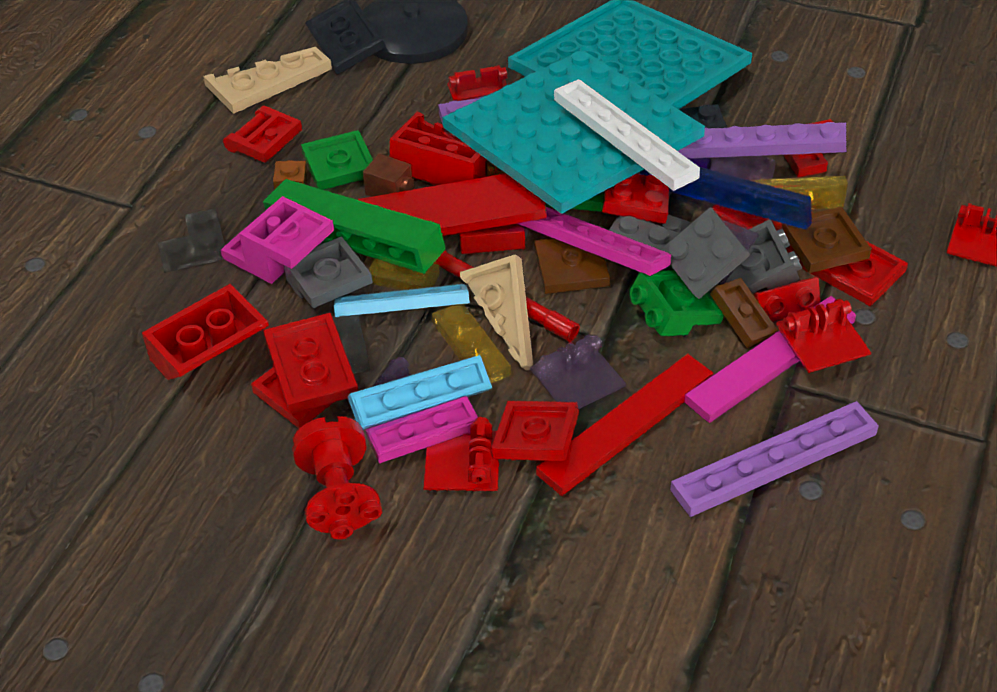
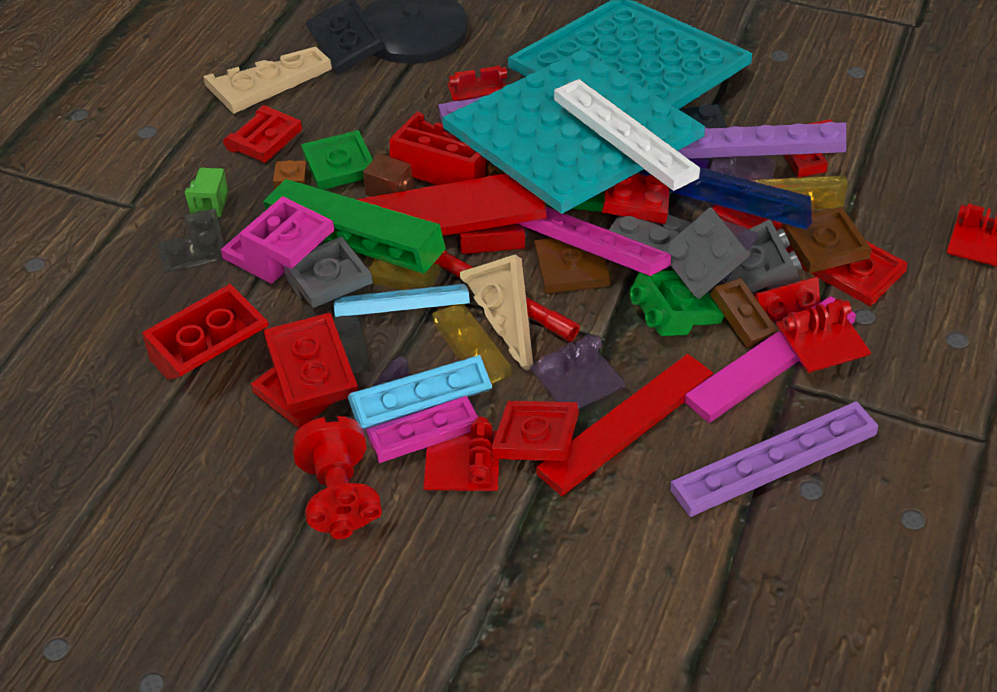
none -> bright green brick [185,168,229,217]

